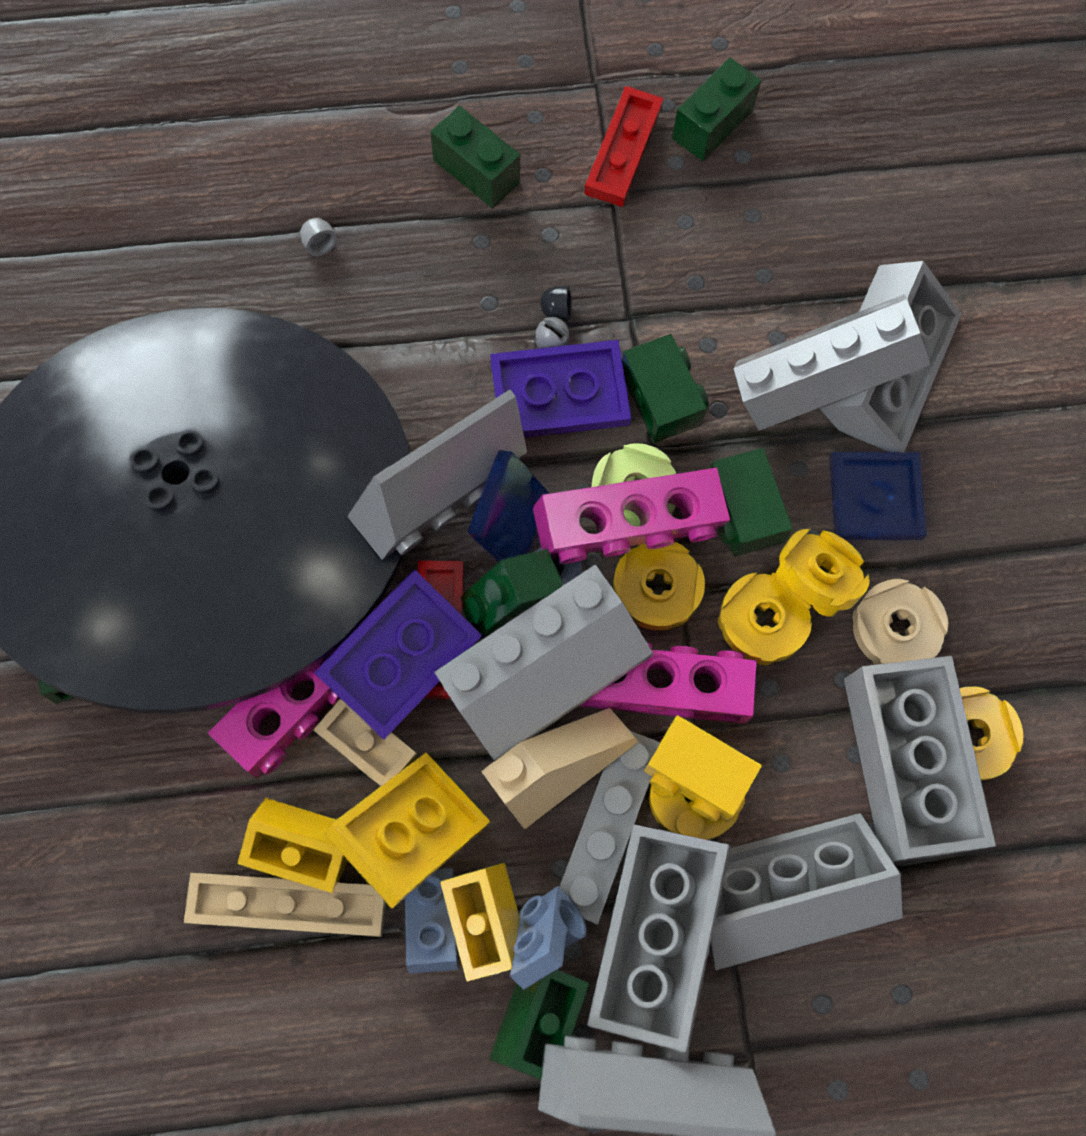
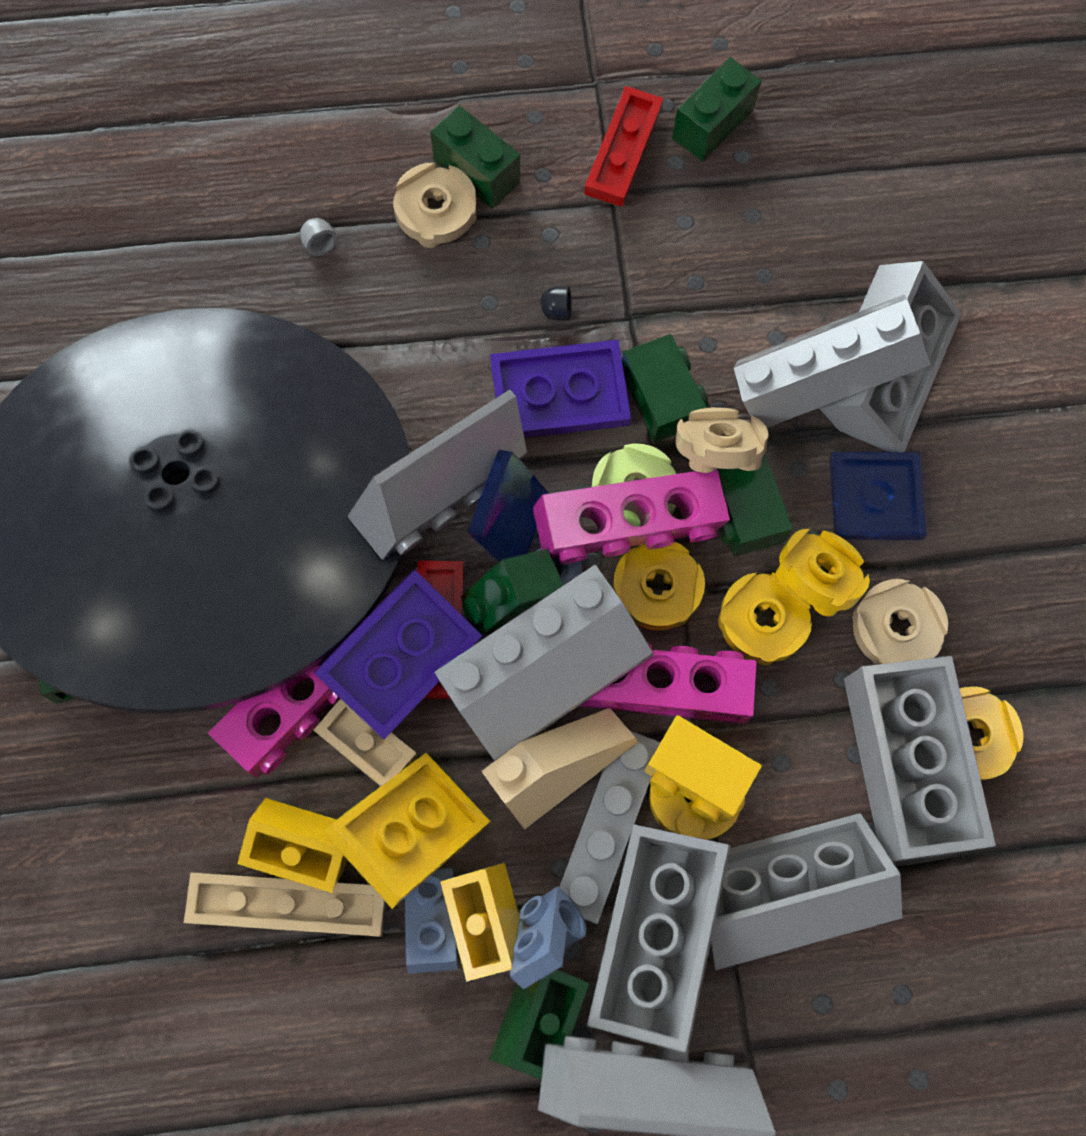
light grey hinge [535,317,570,348] -> none
none -> tan plate [393,163,476,248]
none -> tan plate [676,407,769,473]

